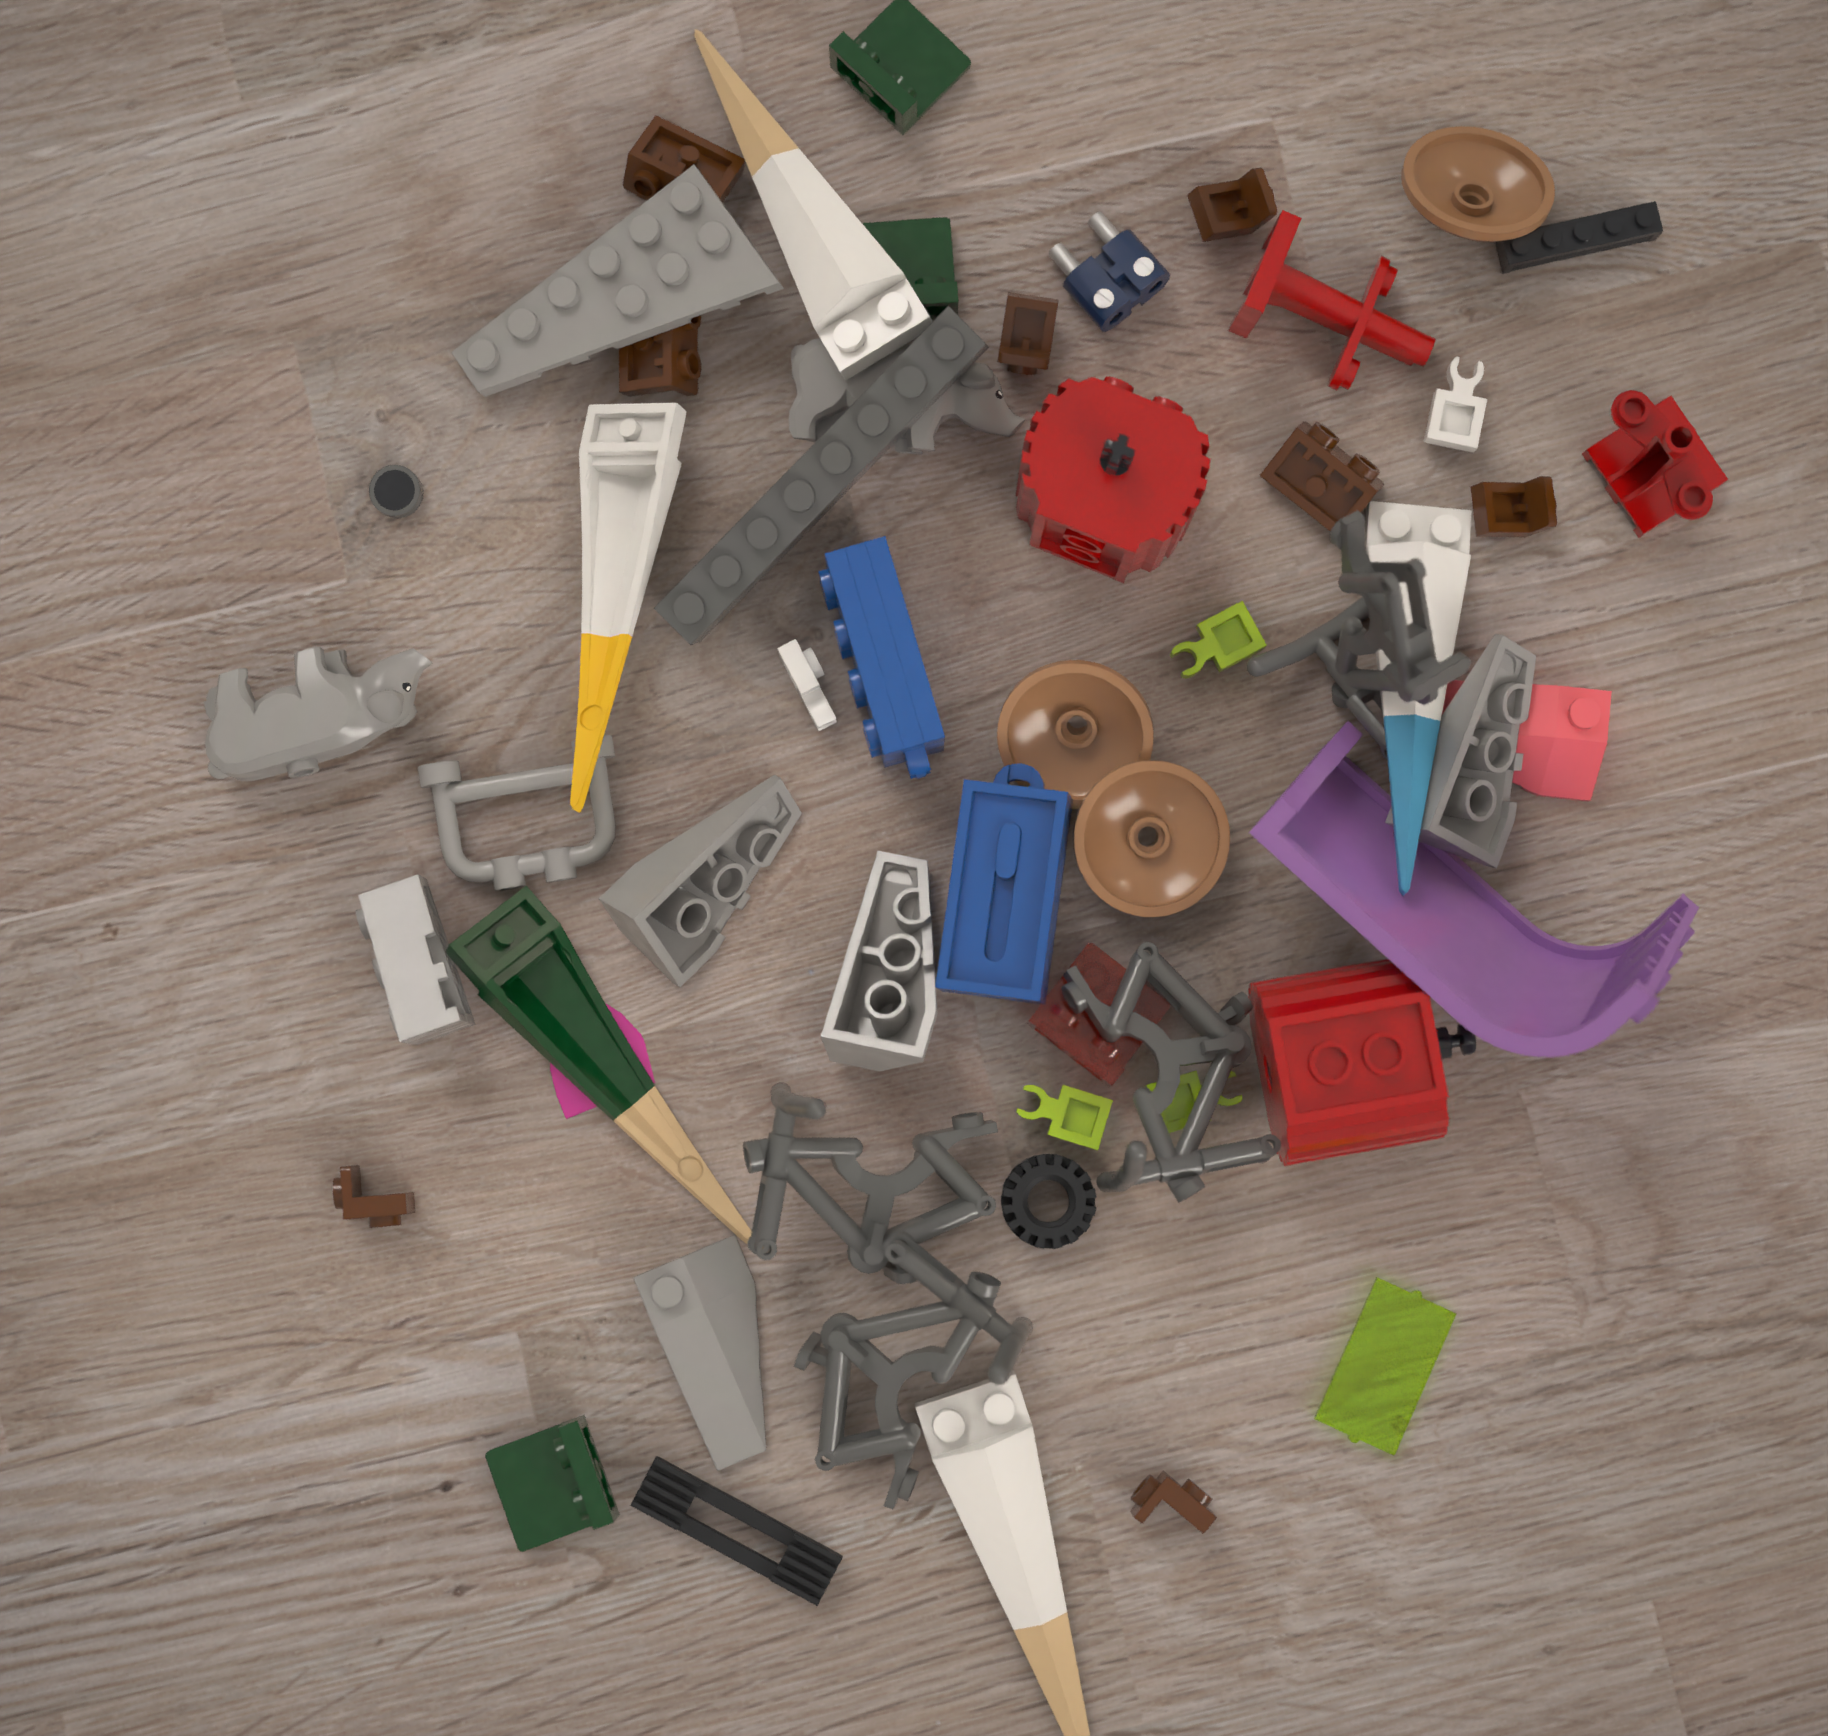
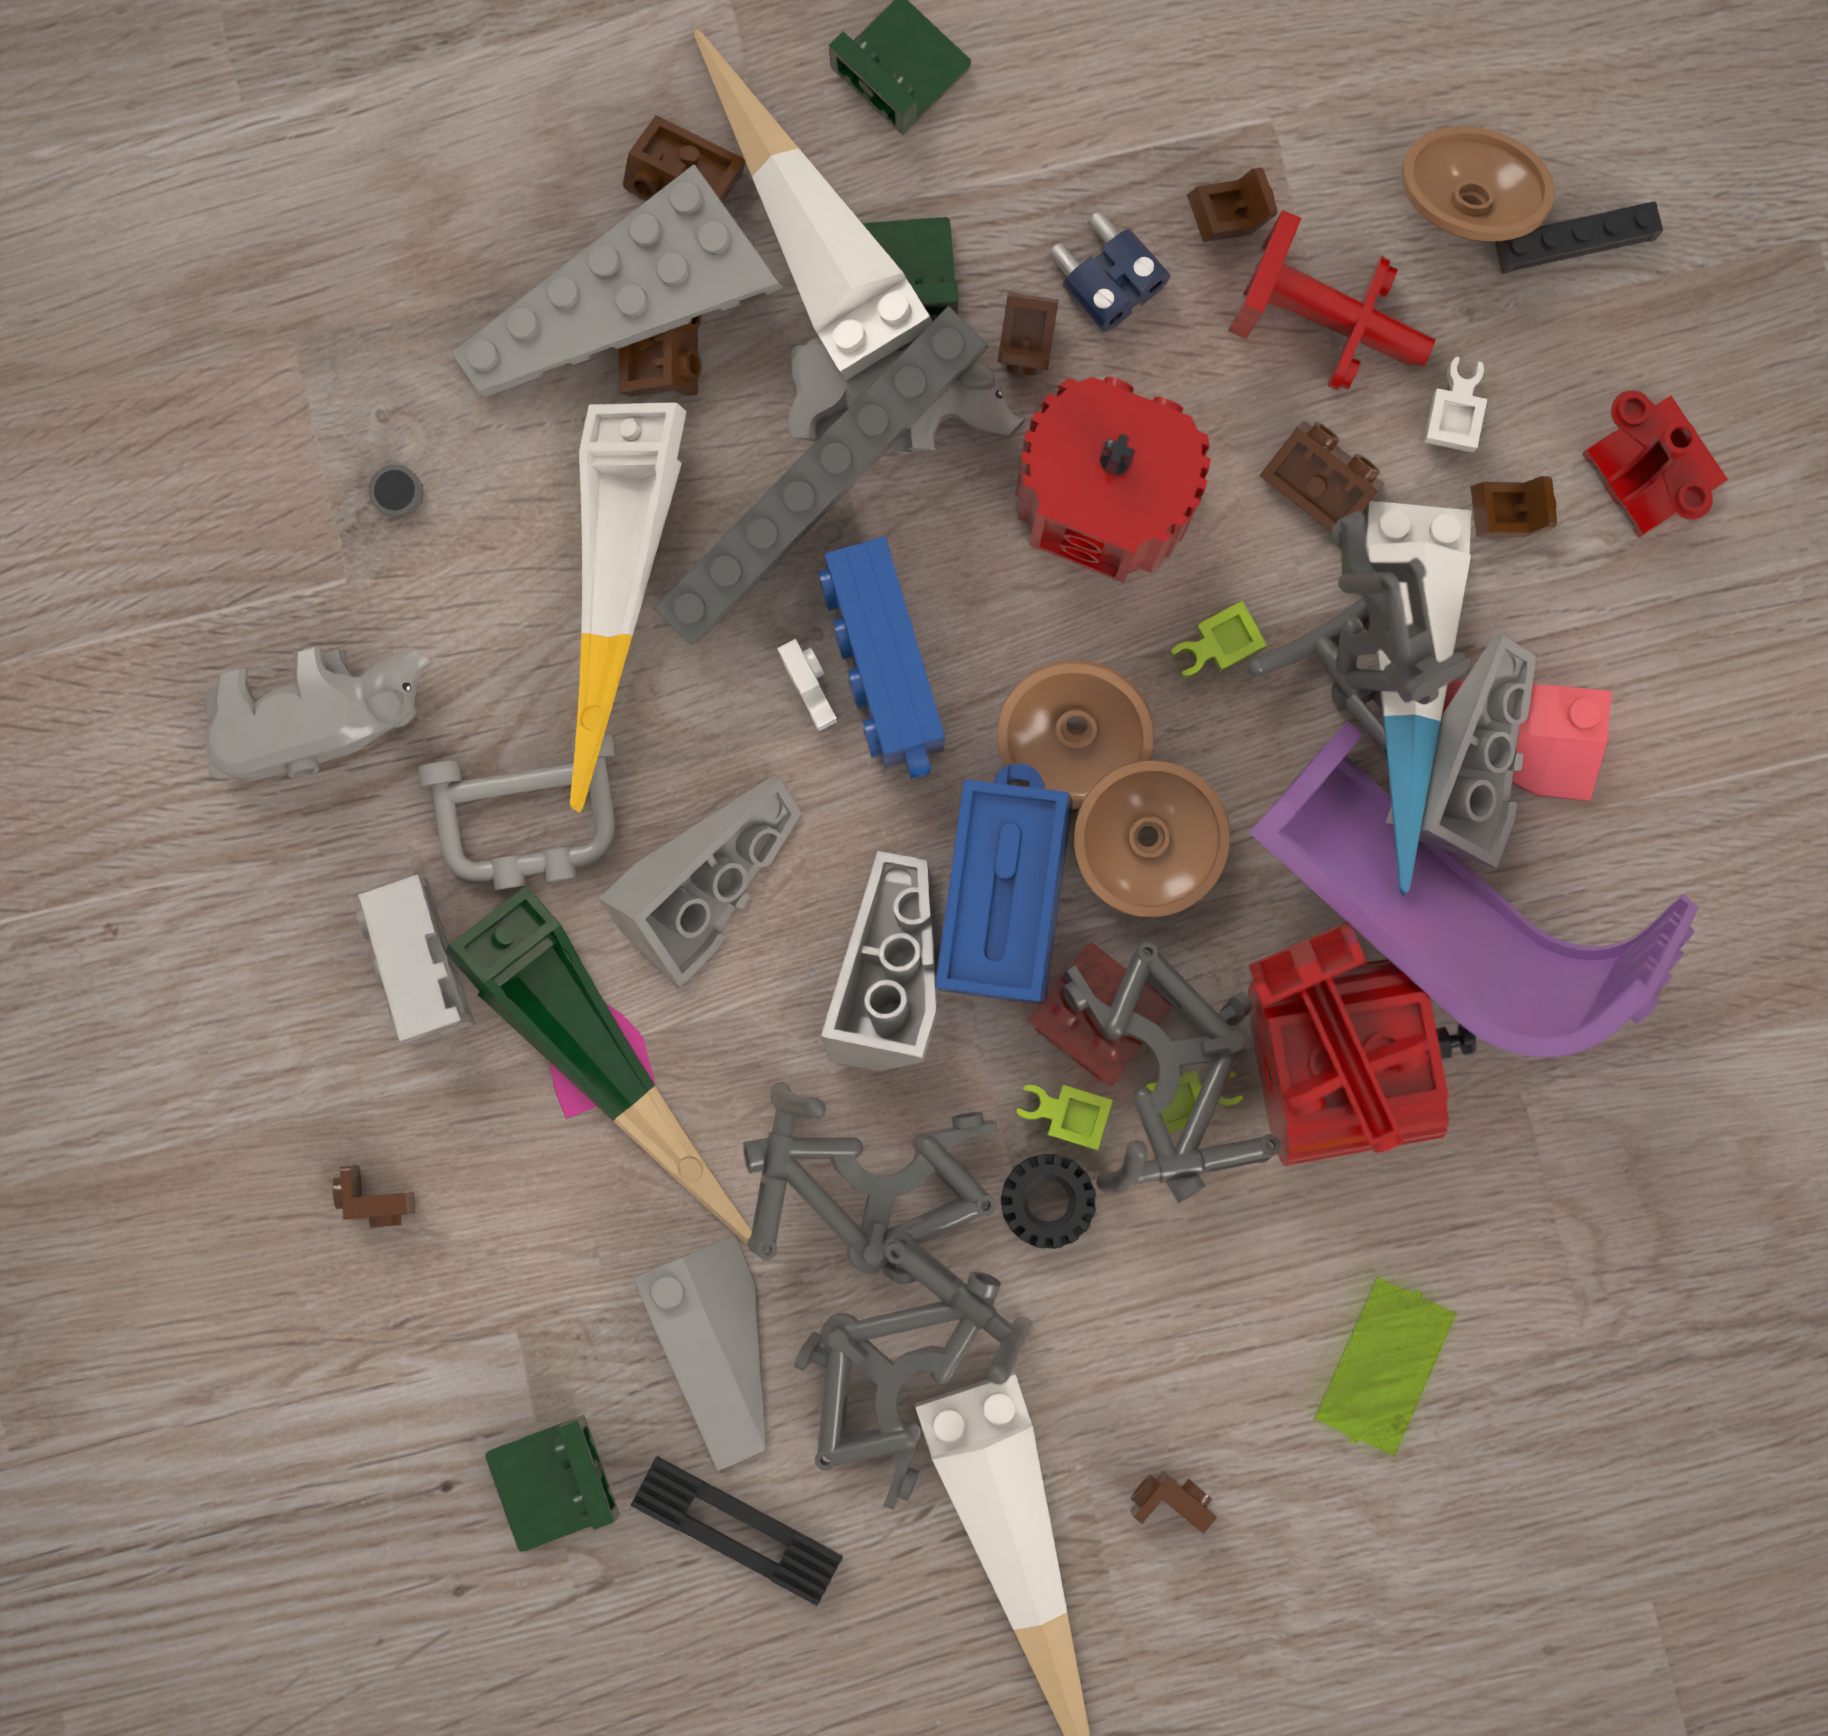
none -> red piece [1249,922,1430,1153]

